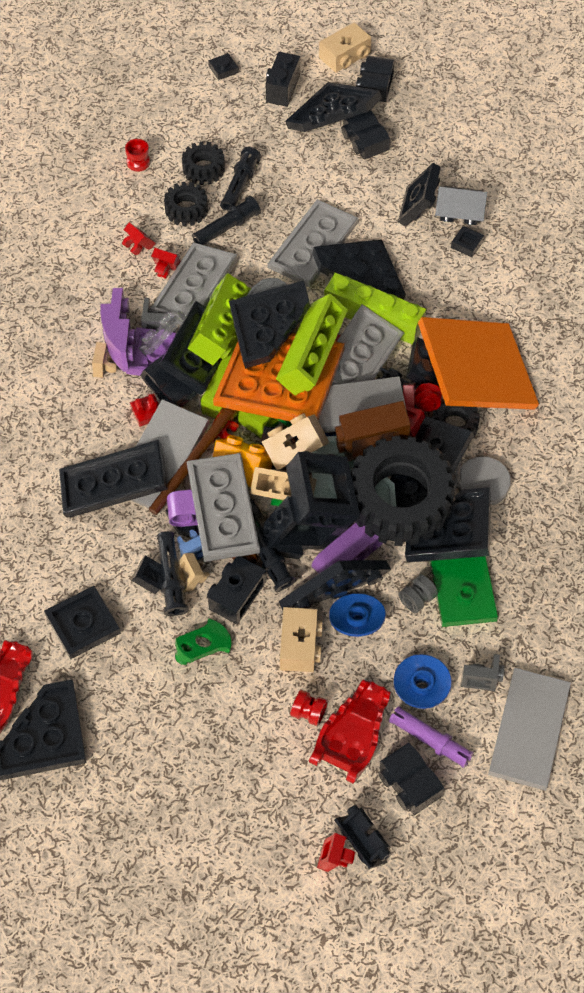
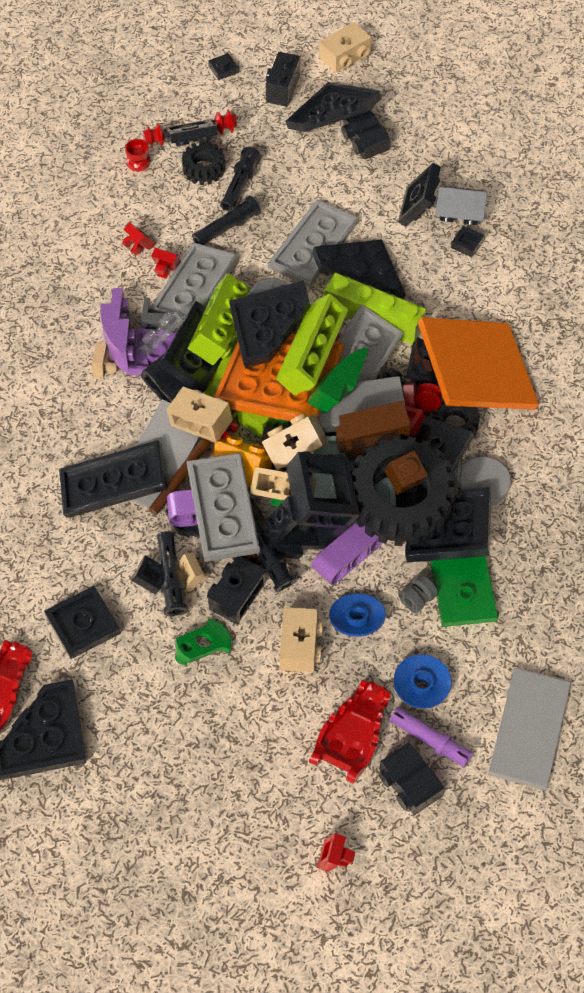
red tile [130,394,159,427] -> none
black tyre [164,182,208,227] -> none
medium blue tile [177,530,203,560] -> none
black plate [279,560,391,610] -> none
red wheel [290,689,328,727] -> none
black hinge [334,805,392,869] -> none
black brick [356,55,395,102] -> none
dark grey bracket [461,654,504,691] -> none
none -> plate [142,109,237,149]
none -> tan brick [166,387,233,443]
none -> green slope [307,347,368,414]
none -> reddish brown brick [384,450,428,495]

